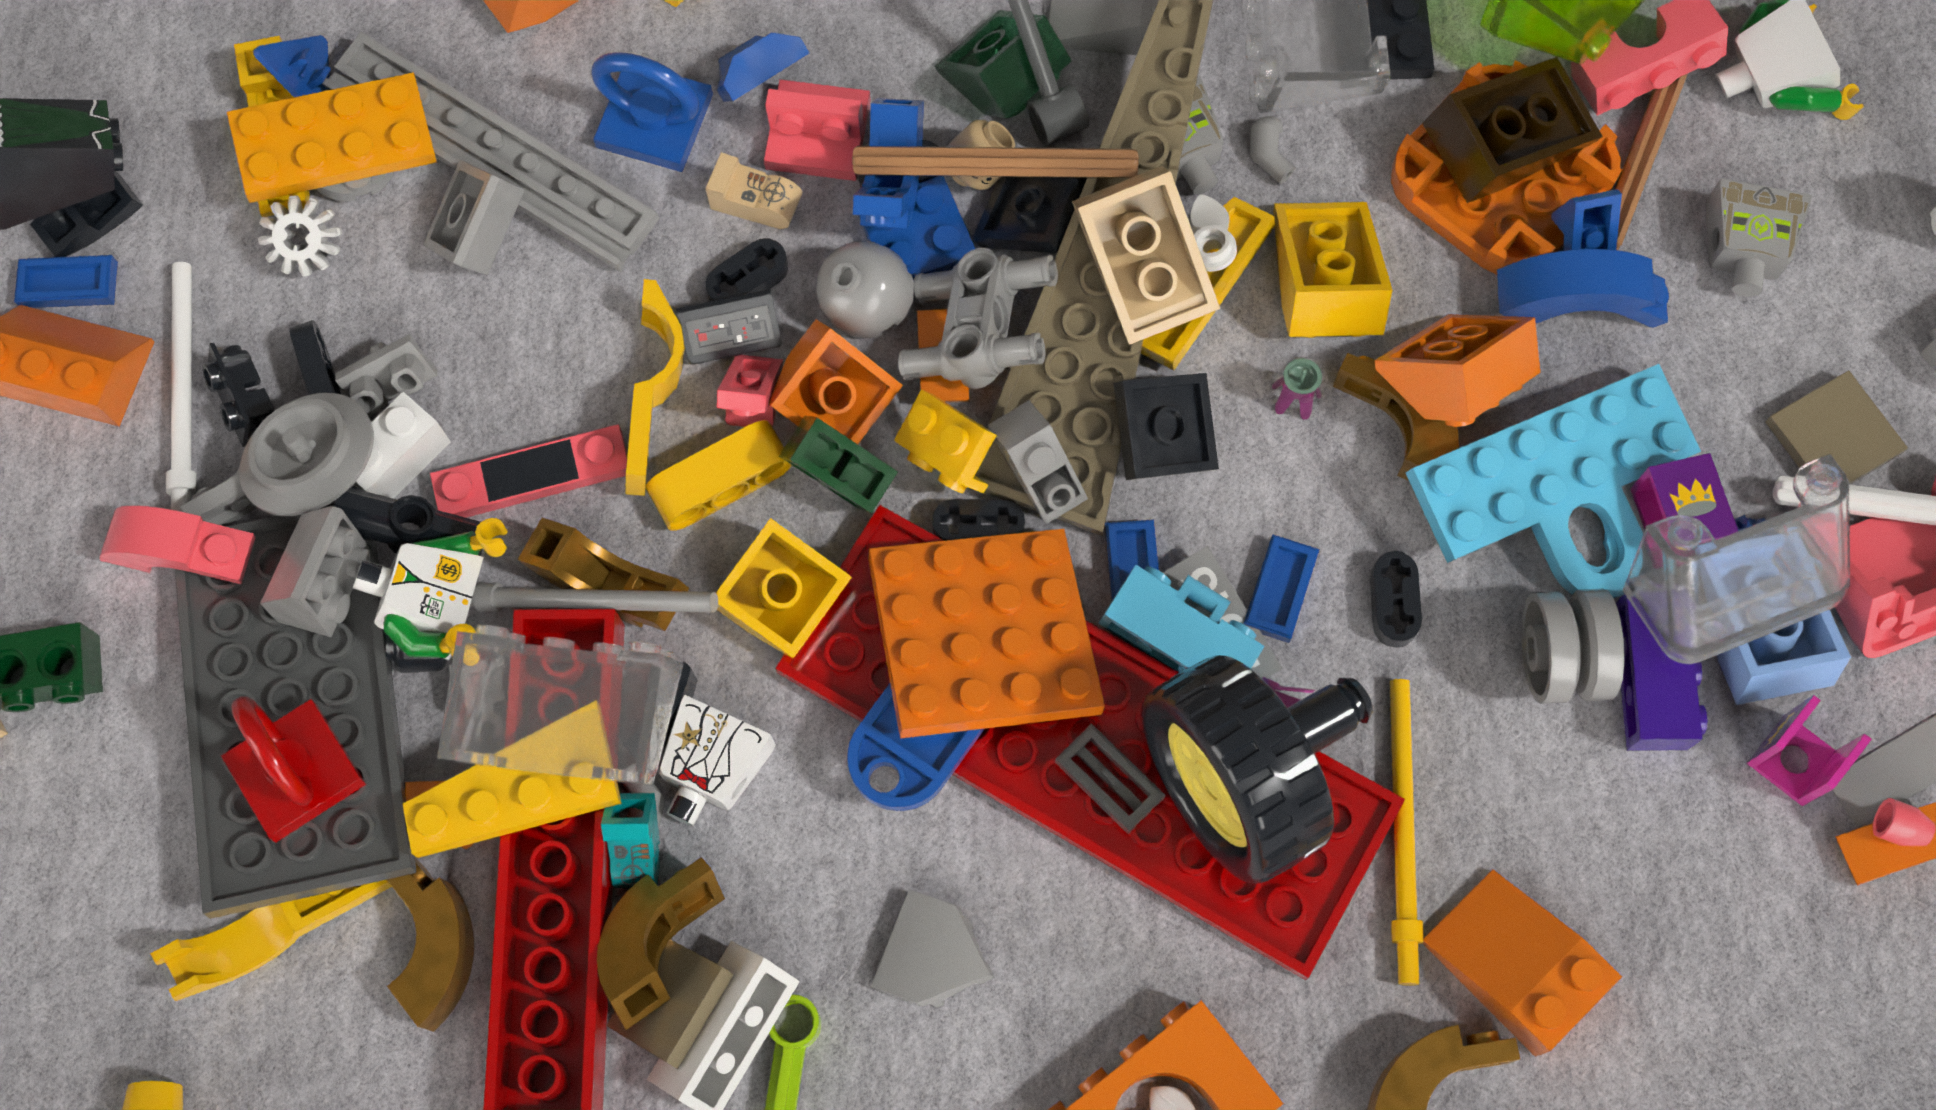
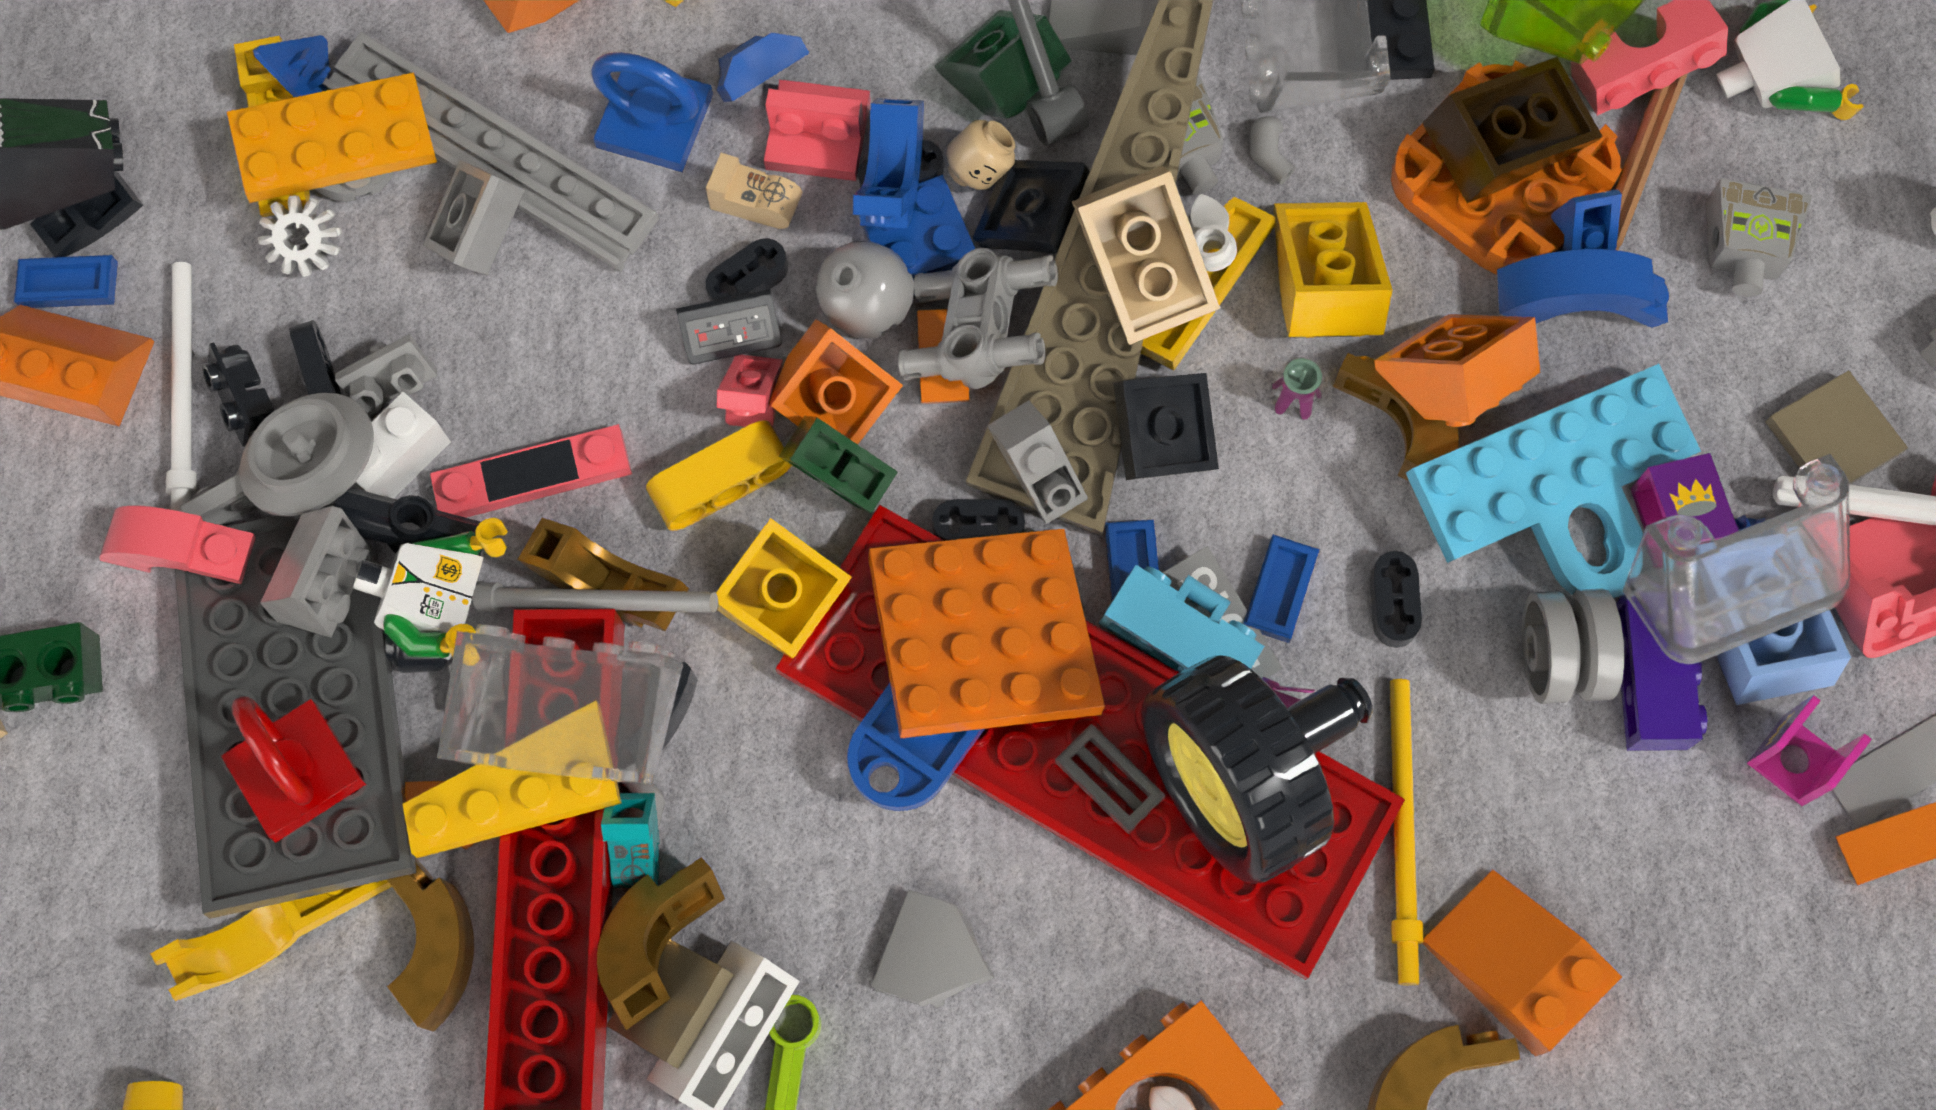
yellow piece [625,279,685,496] -> none
white torso [659,695,776,827] -> none
medium nougat axle [852,146,1139,178] -> none
yellow bracket [893,389,997,494] -> none
coral hose [1873,798,1935,846] -> none

